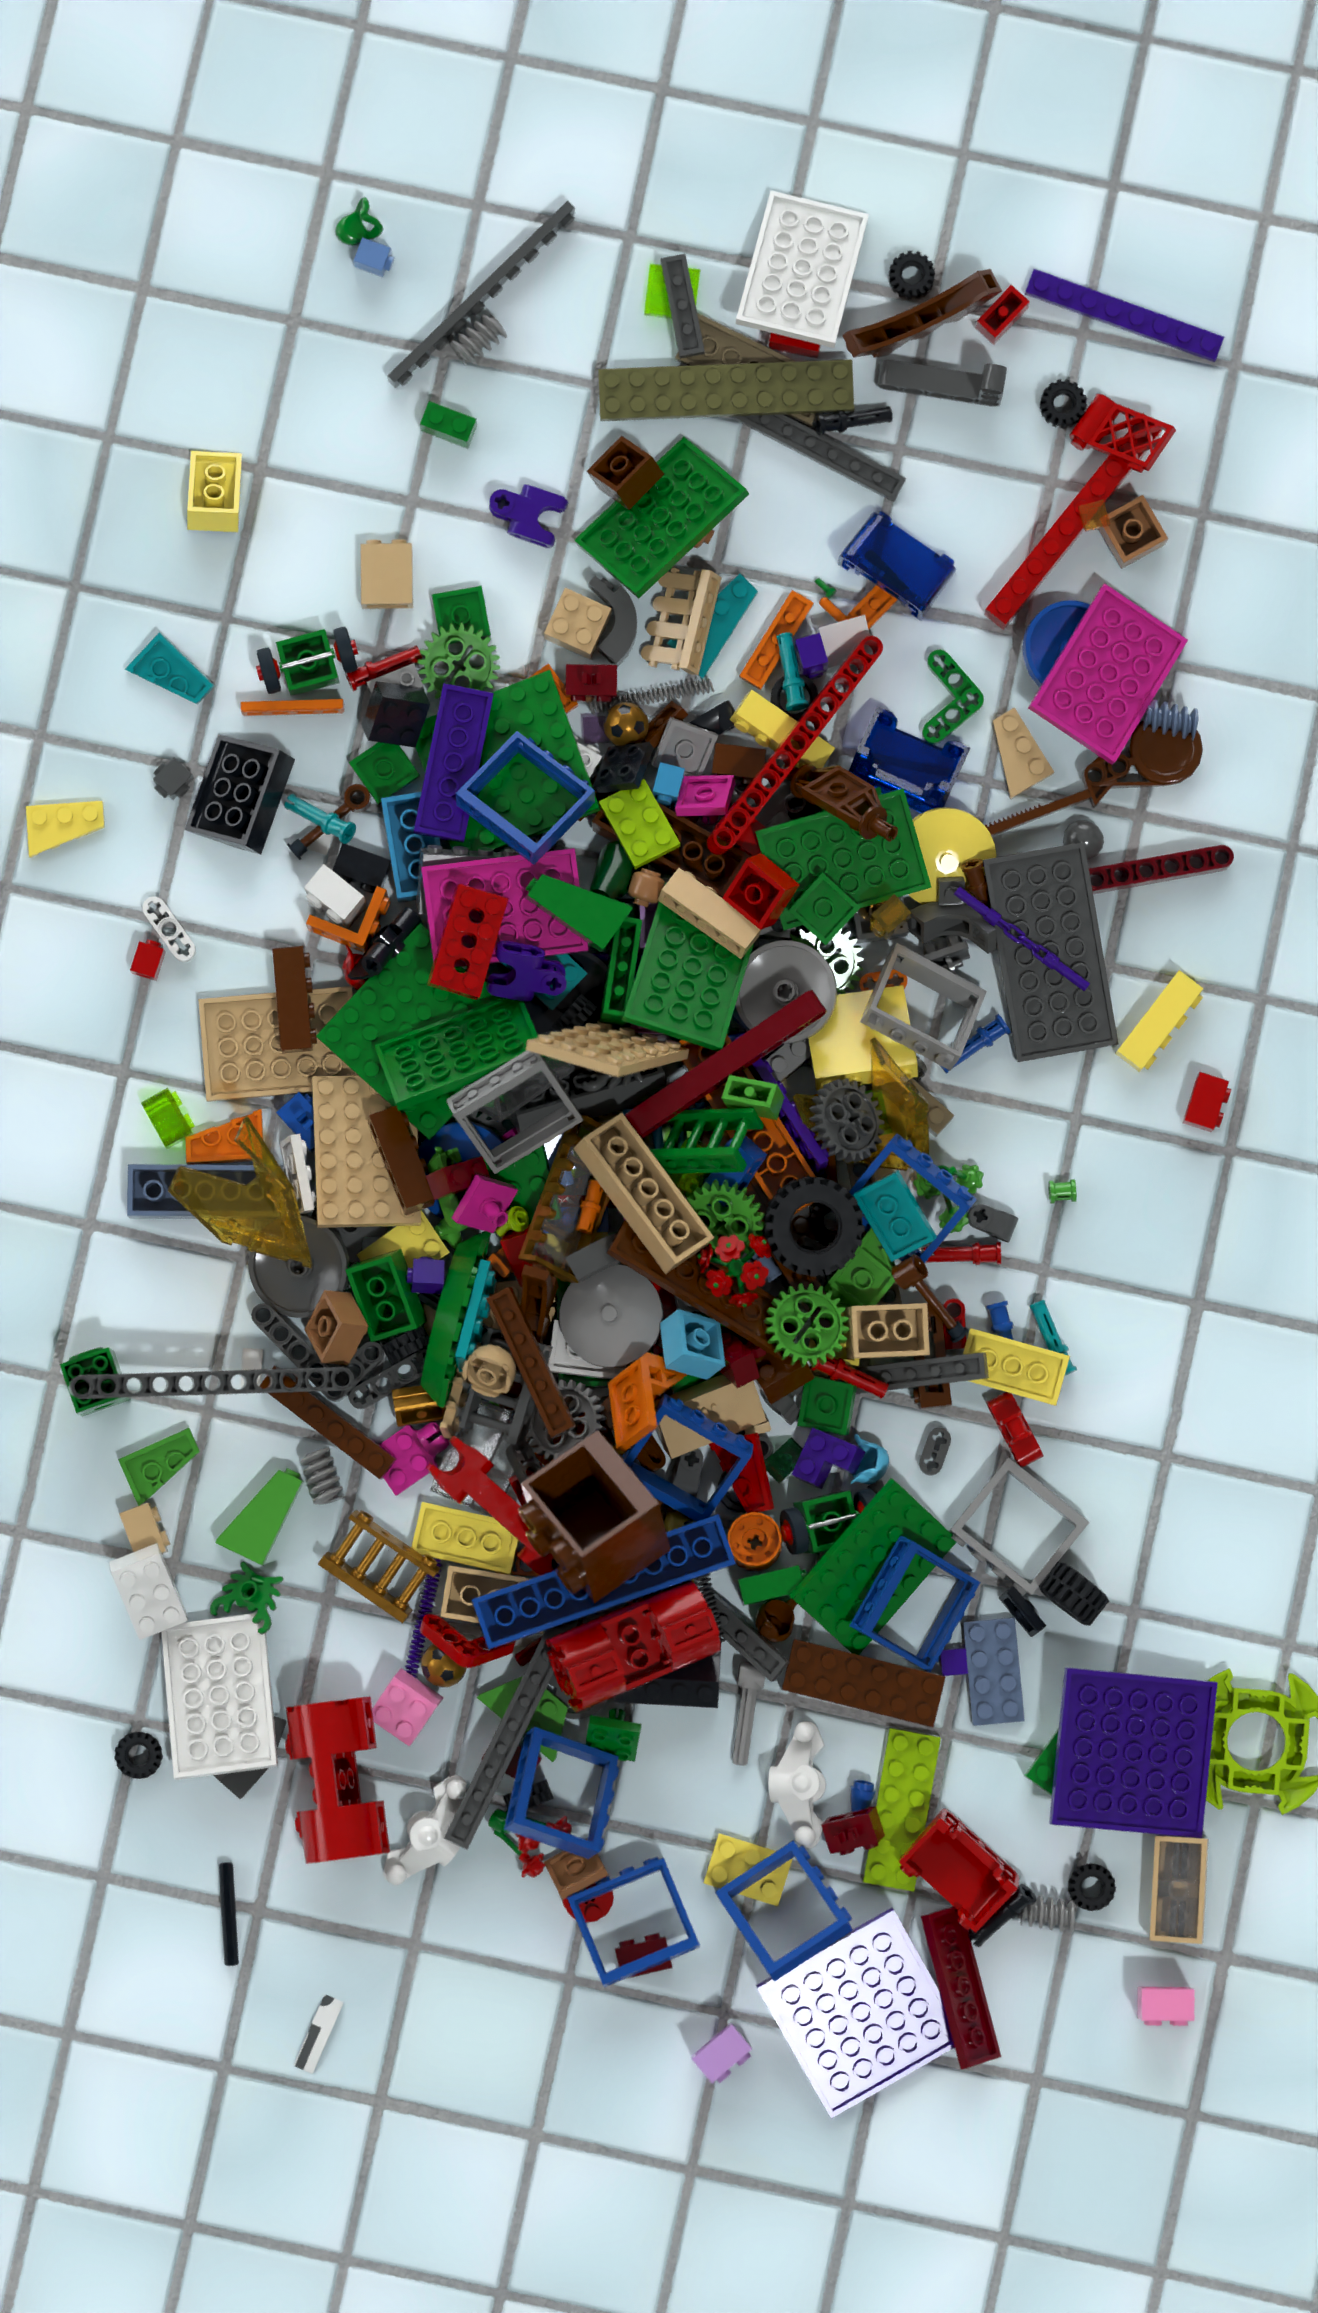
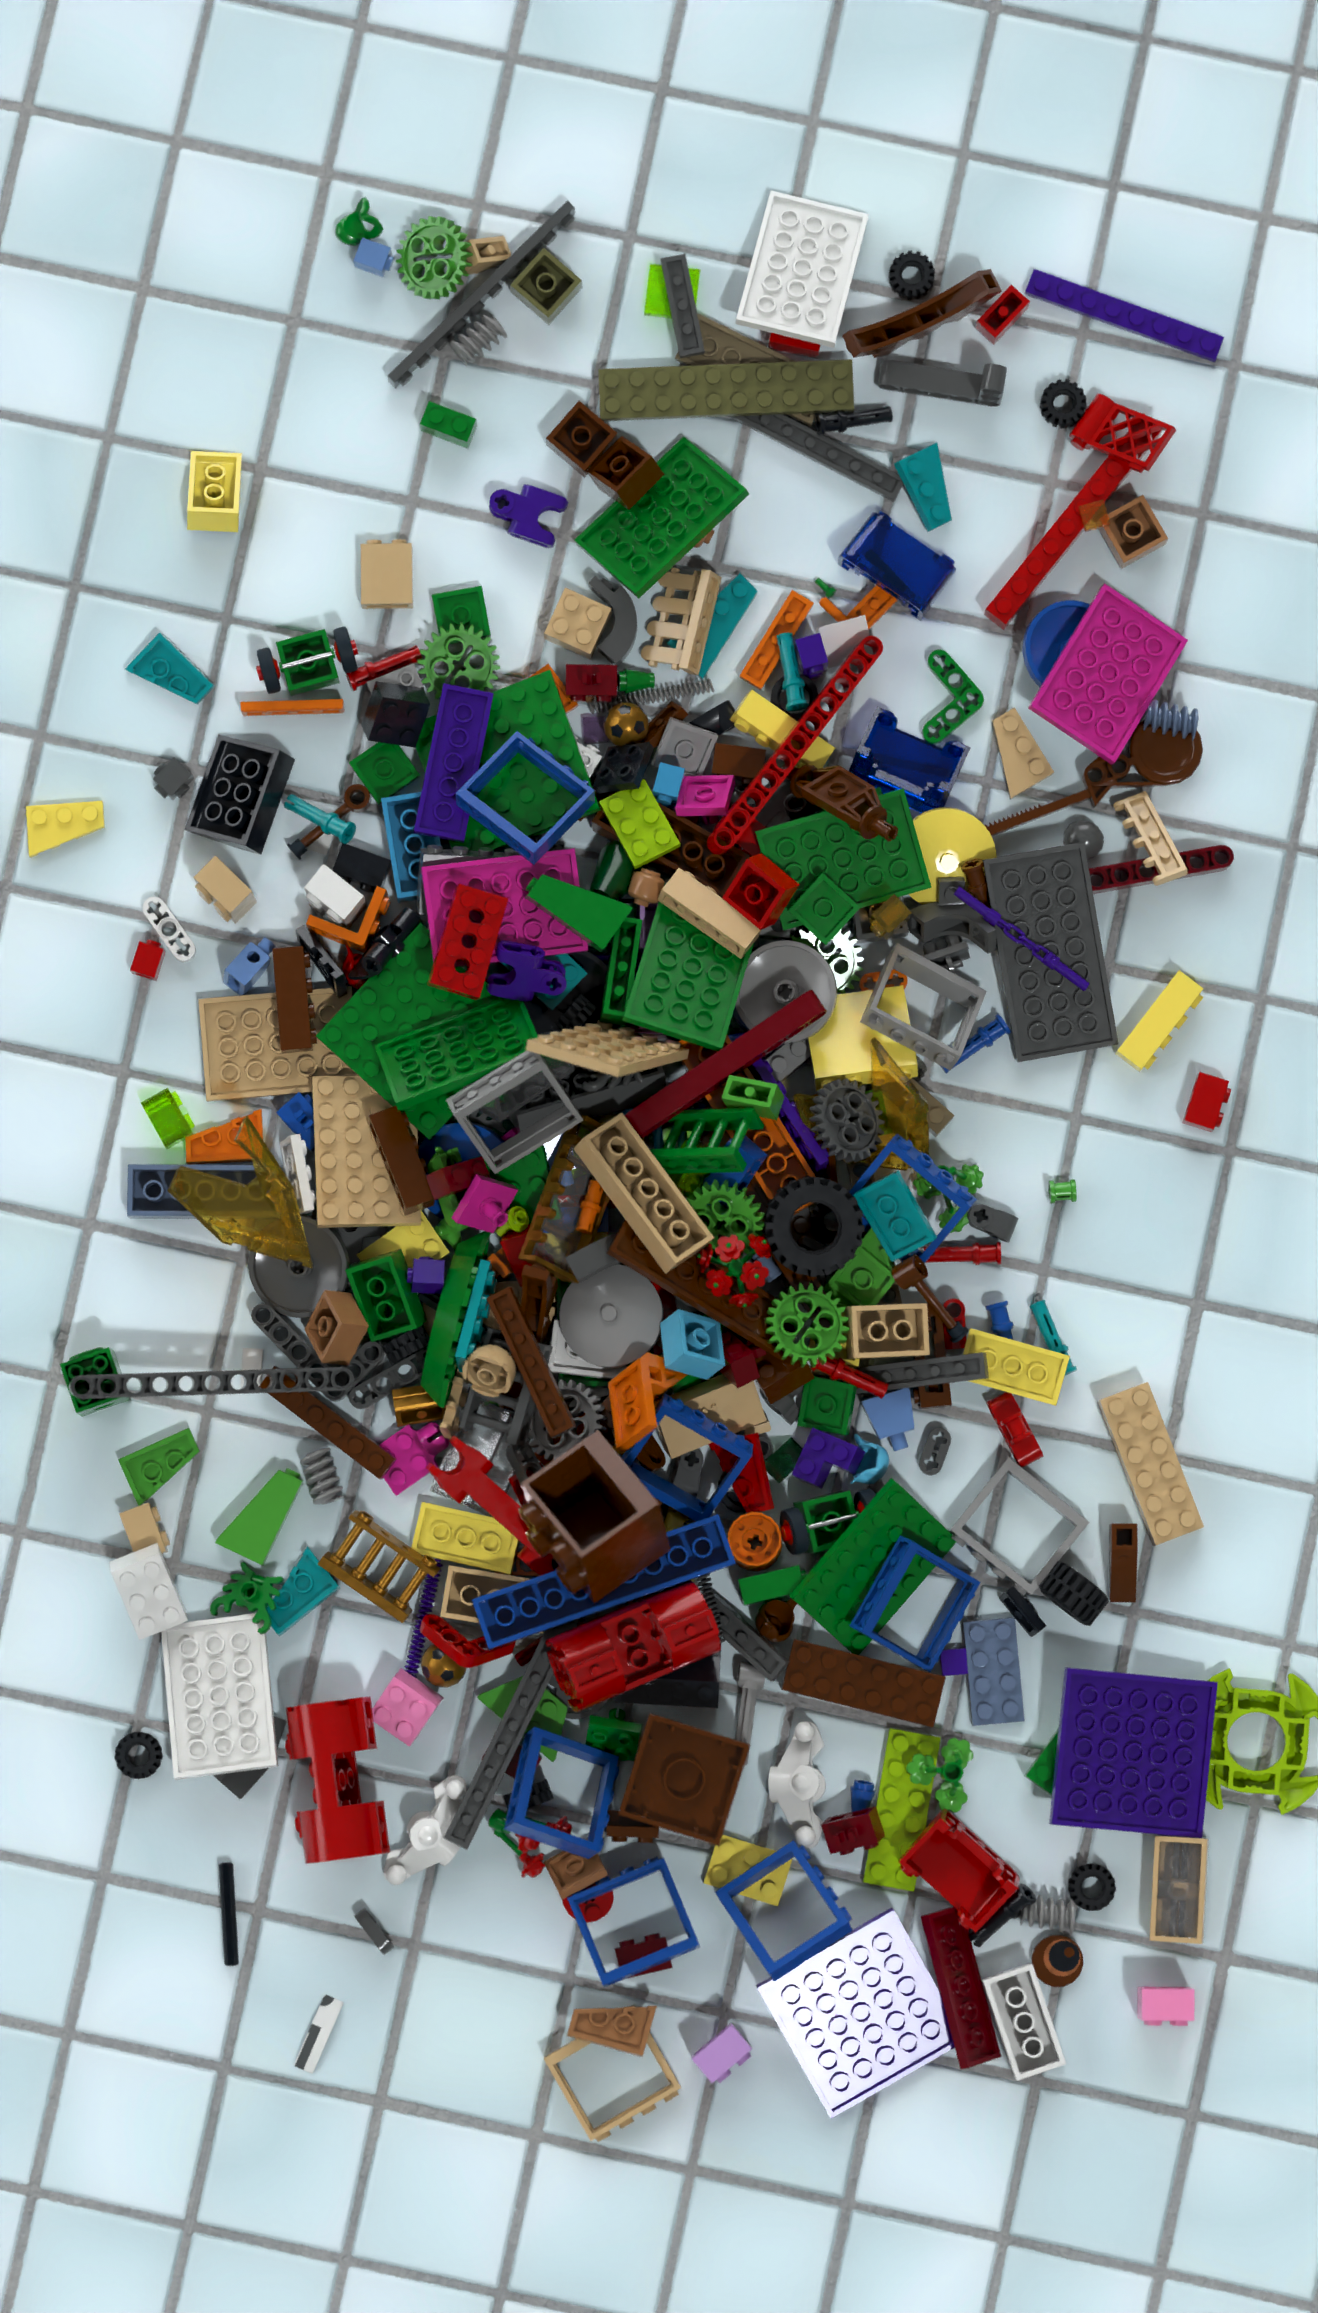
none -> tan brick [194,856,257,924]
none -> medium blue torso [223,937,275,996]
none -> teal wing [267,1547,340,1636]
none -> black wing [296,925,348,998]
none -> dark grey beam [354,1908,394,1955]
none -> bright green gear [396,216,473,300]
none -> tan slope [452,236,512,275]
none -> olive brick [510,248,582,325]
none -> tan window [544,2005,681,2142]
none -> reddish brown brick [546,401,618,477]
none -> medium nougat wing [567,2006,657,2057]
none -> reddish brown bracket [606,1810,659,1843]
none -> green cone [617,668,655,694]
none -> reddish brown piece [619,1713,750,1846]
none -> medium blue torso [861,1388,914,1451]
none -> teal wing [894,443,952,532]
none -> bright green plant [906,1738,974,1813]
none -> white brick [981,1963,1066,2081]
none -> tile [1031,1935,1083,1987]
none -> tan brick [1097,1382,1204,1546]
none -> reddish brown slope [1109,1524,1138,1602]
none -> tan hinge [1113,791,1187,886]

